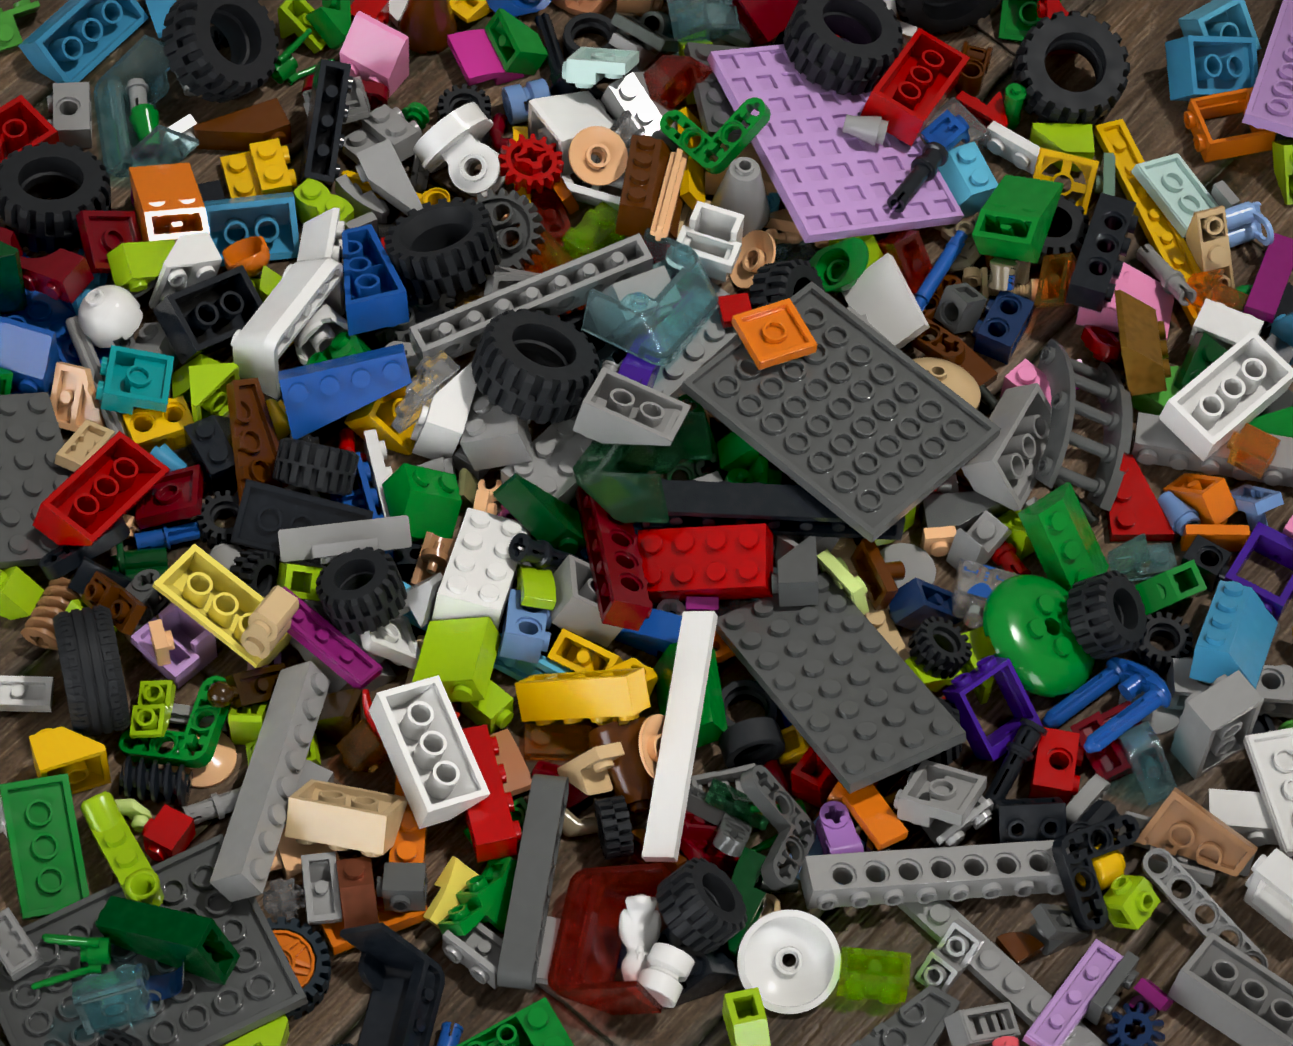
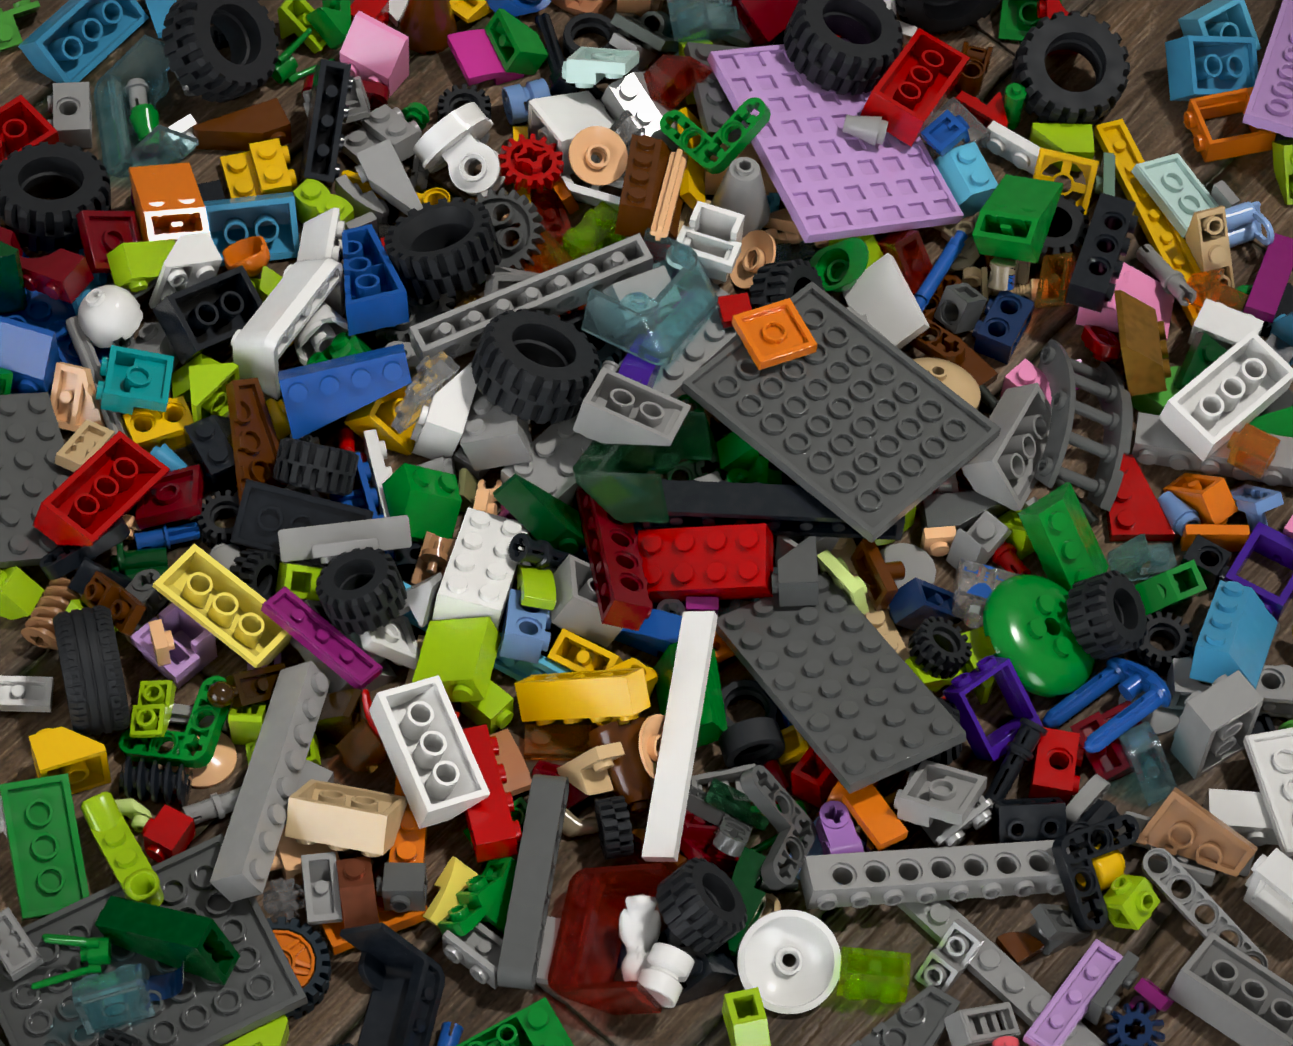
tan brick [241,585,299,659] -> none
dark red arm [489,113,510,154] -> none
black pin [887,142,949,213] -> none

